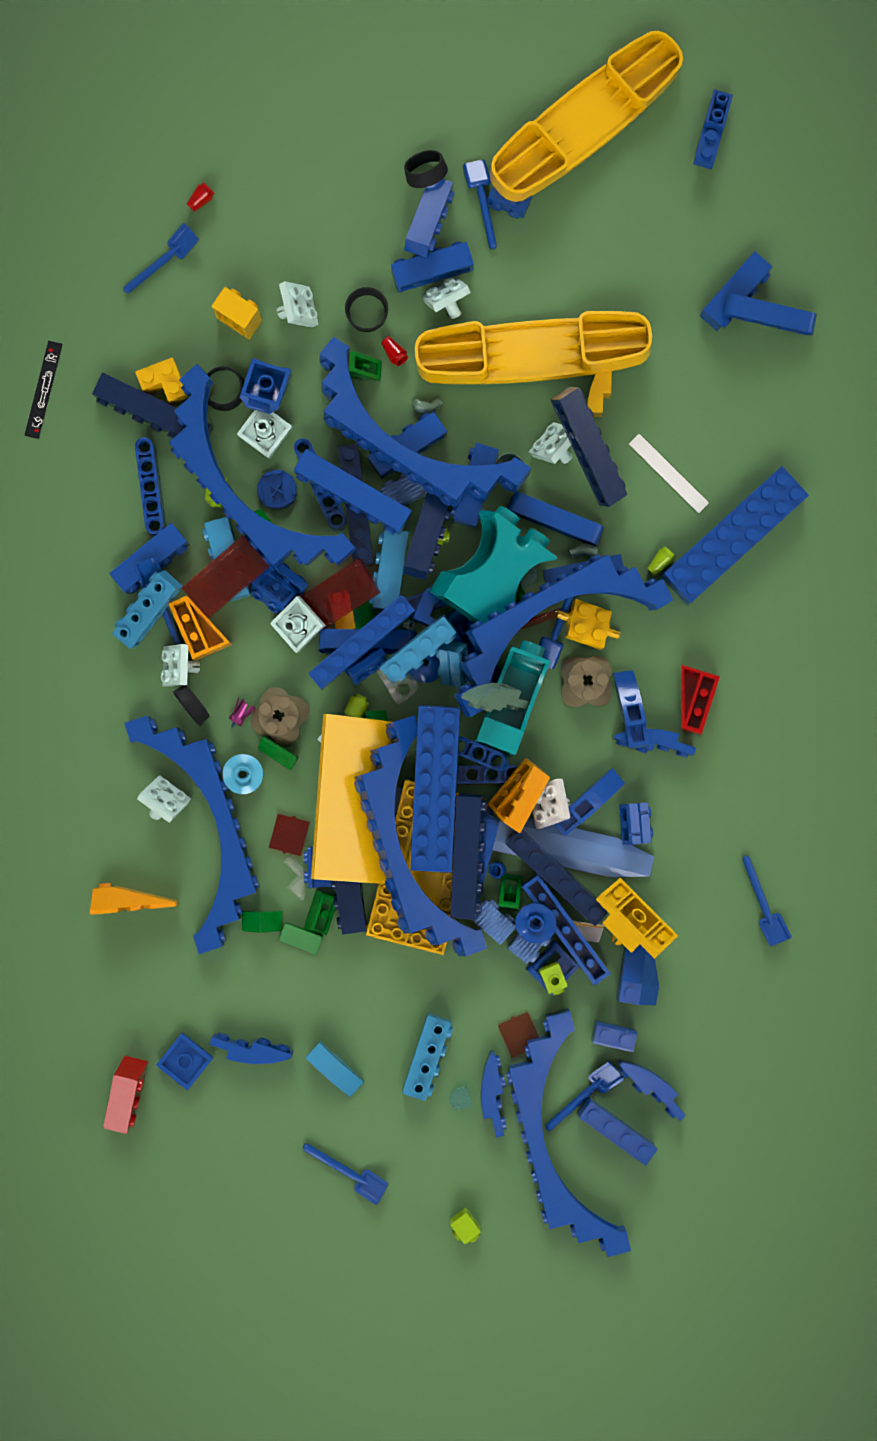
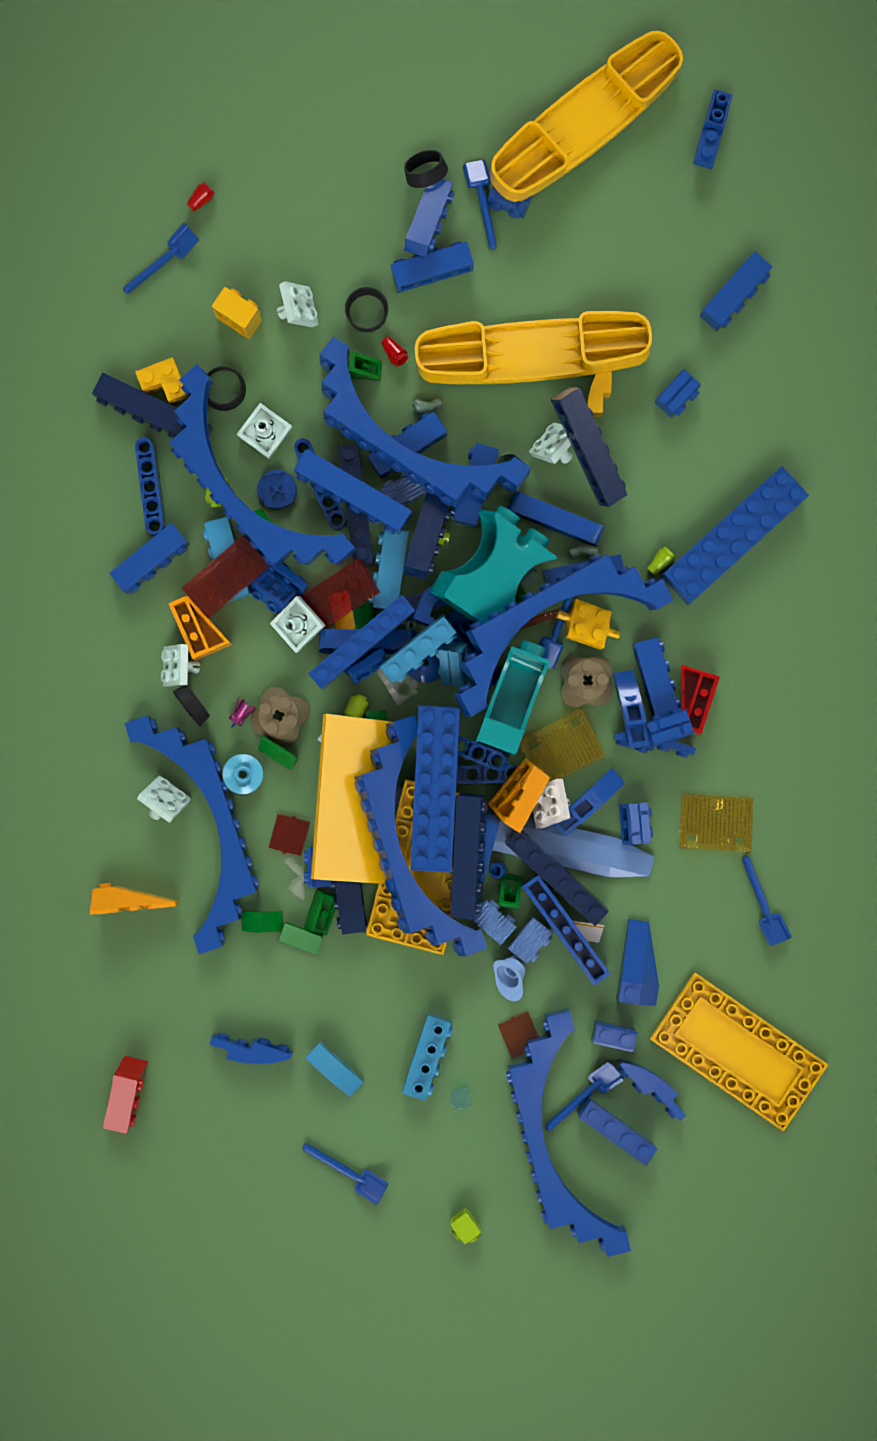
black sticker [24,340,63,439] -> none
dark azure brick [112,571,183,649] -> none
blue piece [133,556,182,645] -> none
blue plate [156,1032,214,1091] -> none
blue slope [240,358,292,414] -> none
light aqua plate [422,277,471,319] -> none
sand green slope [461,683,530,712] -> none
blue slope [481,1050,507,1137] -> none
blue dish [515,903,556,944] -> none
blue plate [525,941,580,995] -> none
lime brick [539,962,568,995] -> none
yellow brick [596,878,678,959] -> none
white sticker [629,434,709,513] -> none
blue beam [723,294,817,335] -> none
none -> light blue piece [493,955,525,1001]
none -> clear yellow window [520,708,606,782]
none -> blue brick [632,637,681,717]
none -> blue brick [647,708,695,747]
none -> yellow tile [649,972,828,1132]
none -> blue brick [655,369,701,418]
none -> clear yellow window [679,794,754,852]

